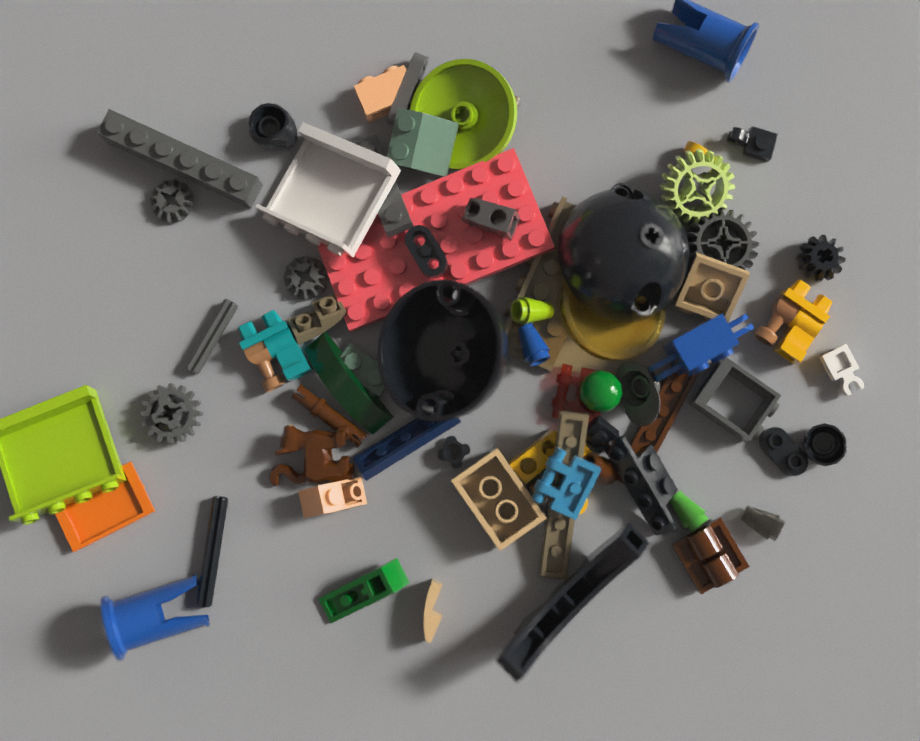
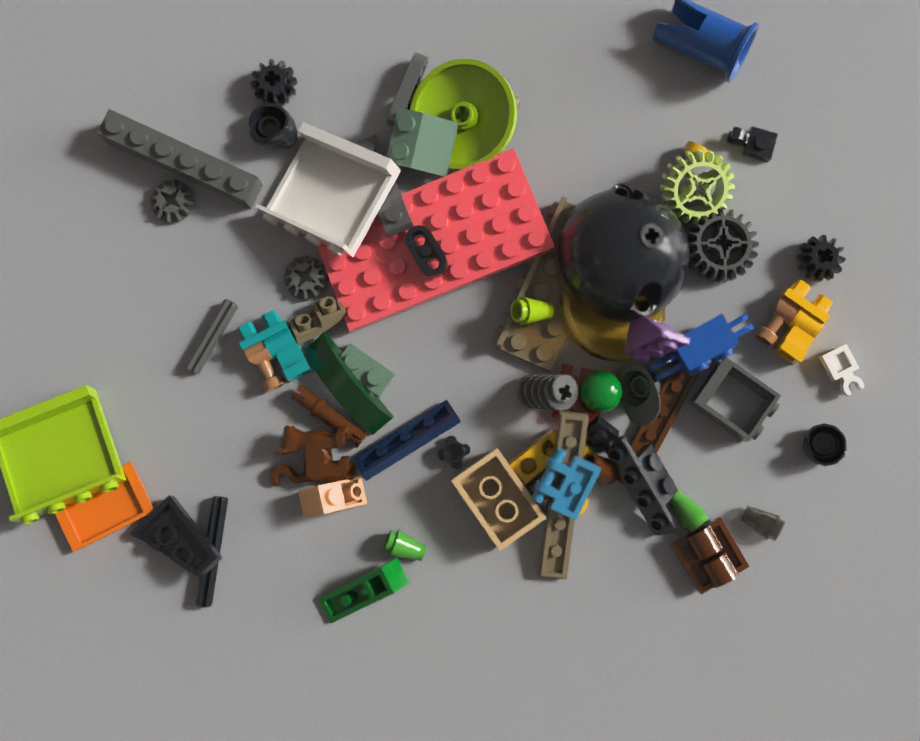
blue piece [101,574,210,661] -> none
dark grey gear [140,383,203,444] -> none
light nougat slope [354,65,406,124] -> none
black piece [377,280,509,422] -> none
tan slope [424,579,443,643] -> none
dark grey leg [462,198,520,241] -> none
black arch [496,522,649,683] -> none
blue cone [517,323,550,367] -> none
tan plate [675,252,750,322] -> none
black plate [759,427,808,476] -> none
none -> black wing [129,495,223,577]
none -> black gear [251,58,298,105]
none -> bright green cone [383,529,427,561]
none -> dark grey piece [517,374,578,411]
none -> medium lavender slope [623,316,689,363]

